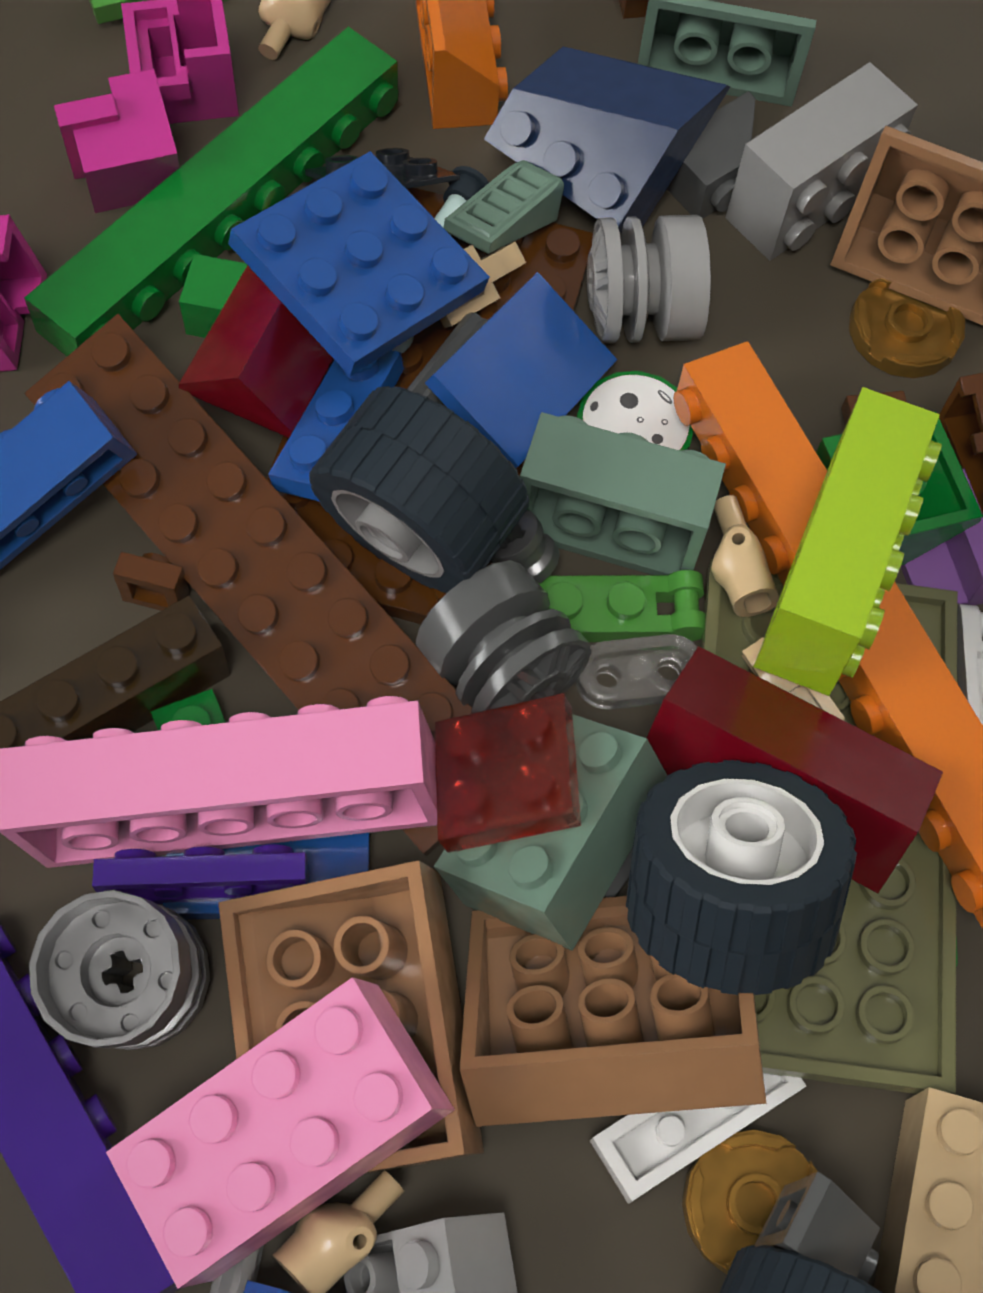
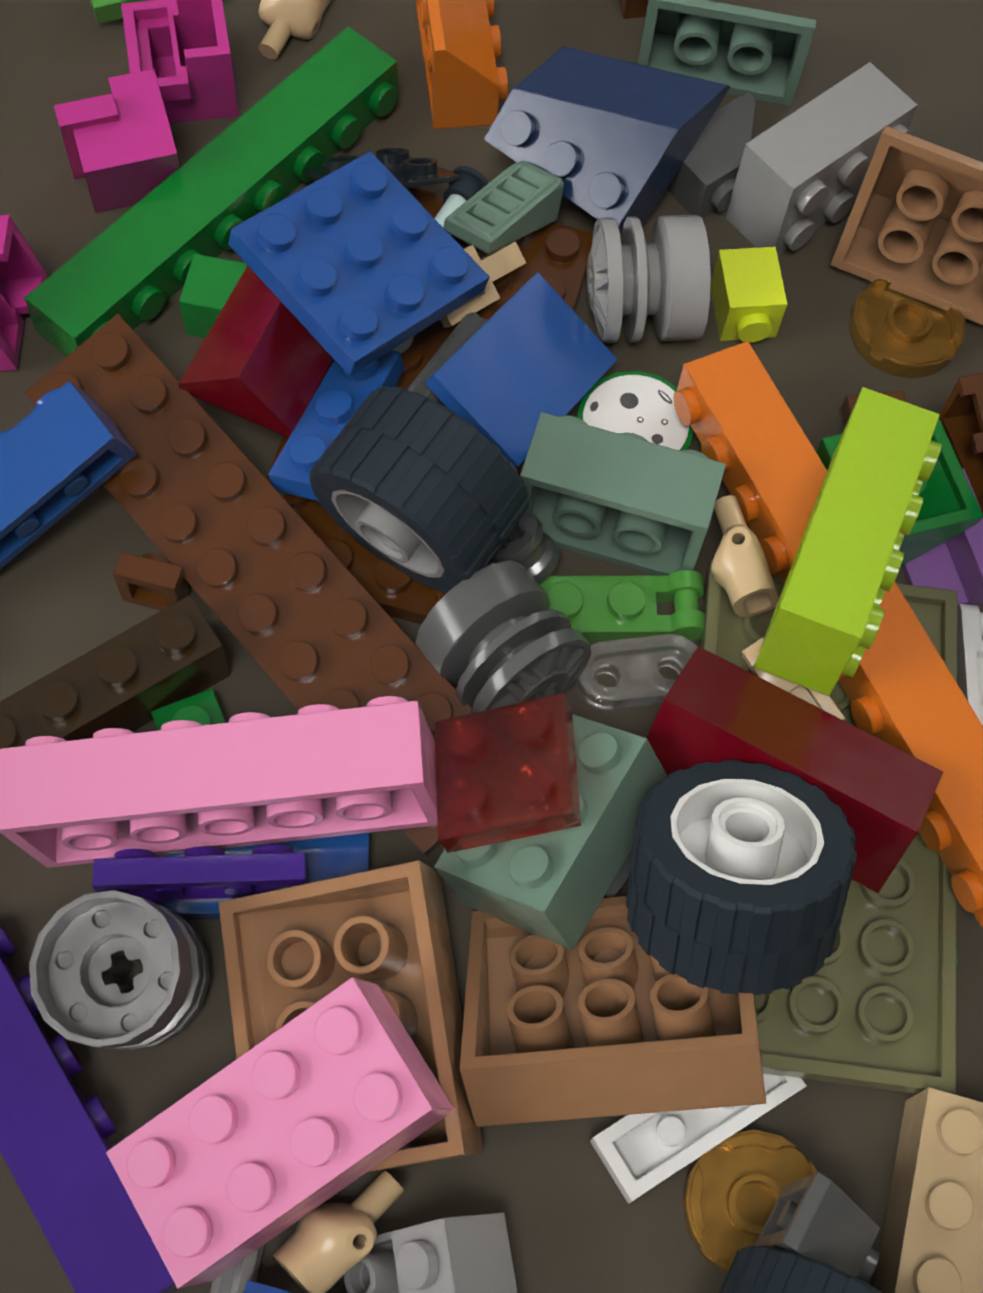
none -> neon yellow brick [710,246,788,342]

